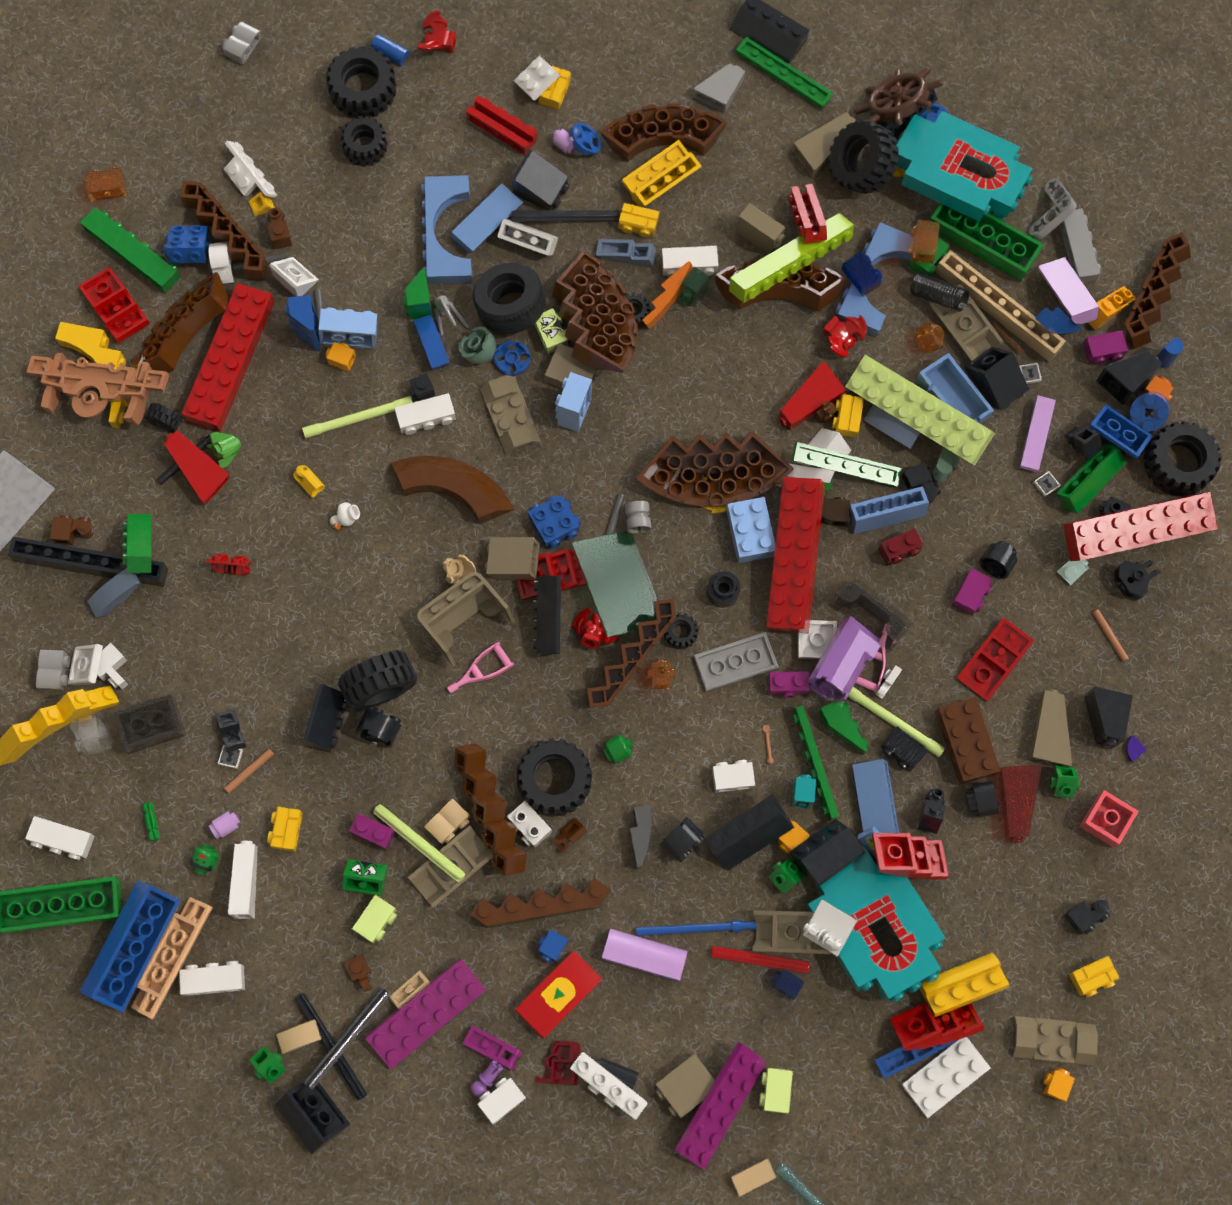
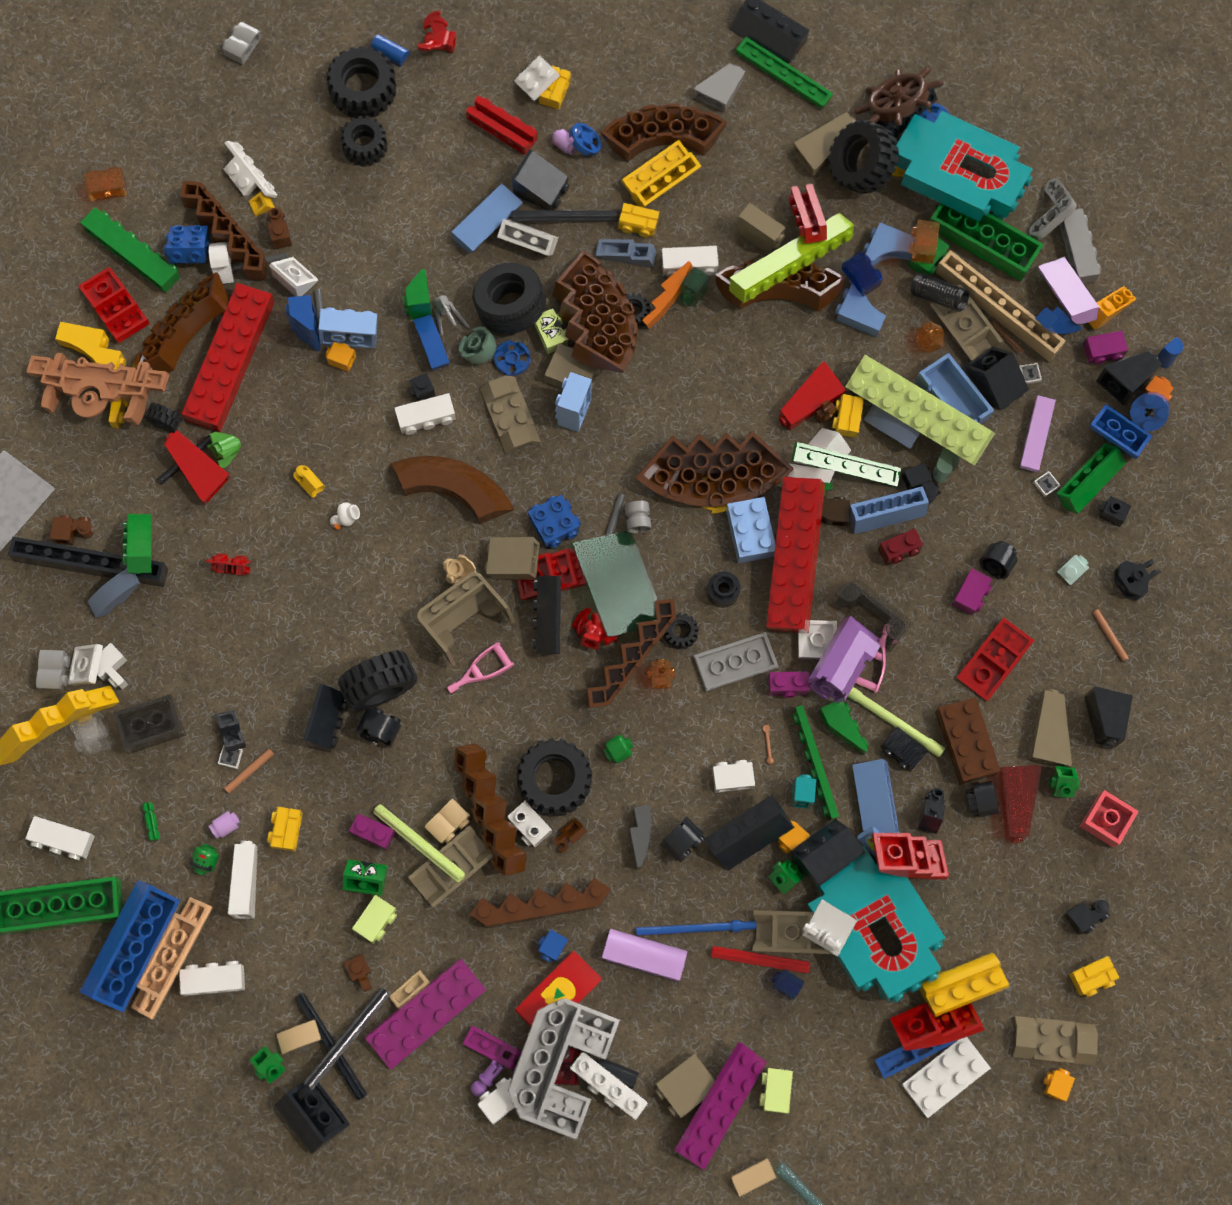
yellowish green piece [302,396,412,439] -> none
medium blue arch [422,176,472,284] -> none
red animal [822,315,867,358] -> none
white plate [876,666,902,699] -> none
brick [1063,492,1218,561] -> none
black brick [1064,425,1103,460] -> none
reddish brown brick [1125,232,1191,349] -> none
dark purple tile [1127,735,1147,763] -> none
black tyre [1144,421,1222,496] -> none
none -> light grey slope [508,998,620,1139]

